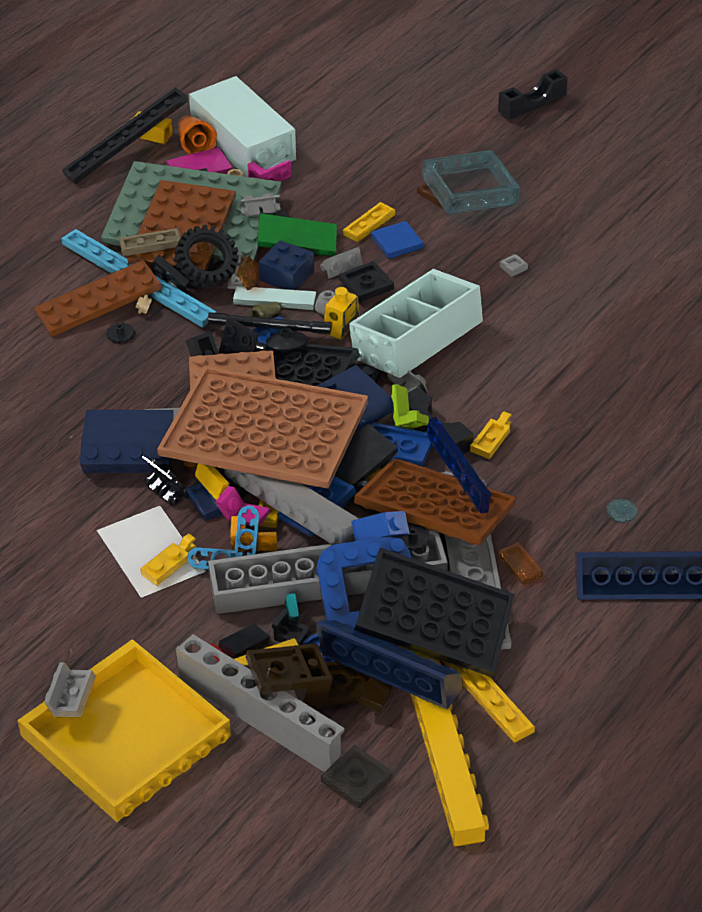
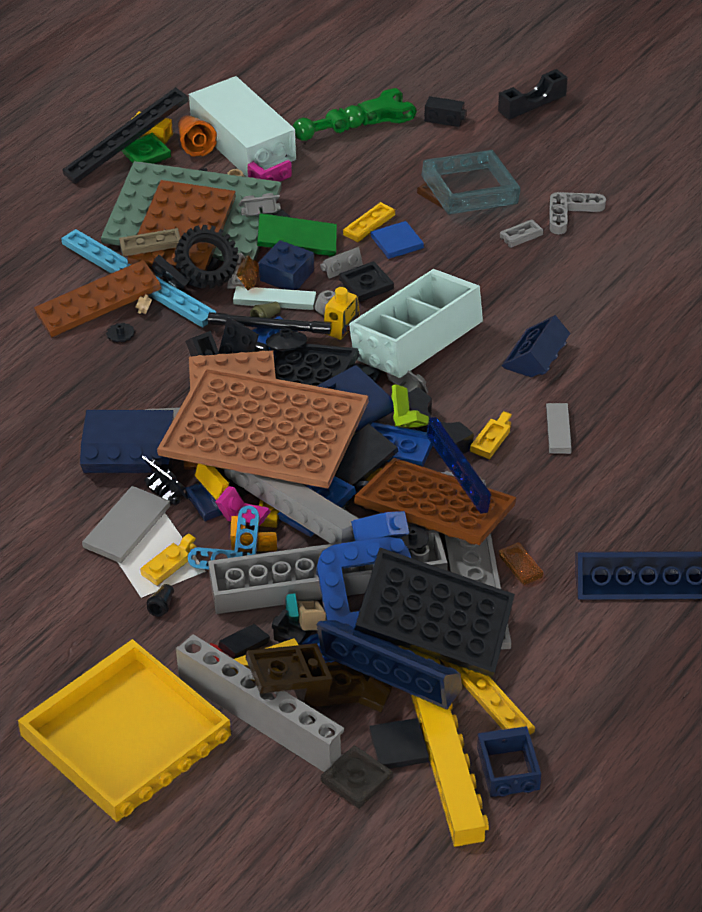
light grey bracket [45,662,96,717] -> none
dark pink tile [166,147,232,174] -> none
light grey tile [500,254,528,277] -> none
clear light blue piece [606,498,638,522] -> none
none -> light grey tile [82,486,170,563]
none -> green plate [121,133,171,164]
none -> black cone [147,584,174,617]
none -> green piece [293,88,417,141]
none -> tan slope [297,601,326,630]
none -> black tile [369,718,429,770]
none -> black brick [424,96,467,127]
none -> dark blue window [477,726,541,797]
none -> light grey tile [500,220,543,248]
none -> dark blue slope [502,315,570,377]
none -> light grey tile [546,403,571,454]
none -> light grey beam [549,192,606,234]

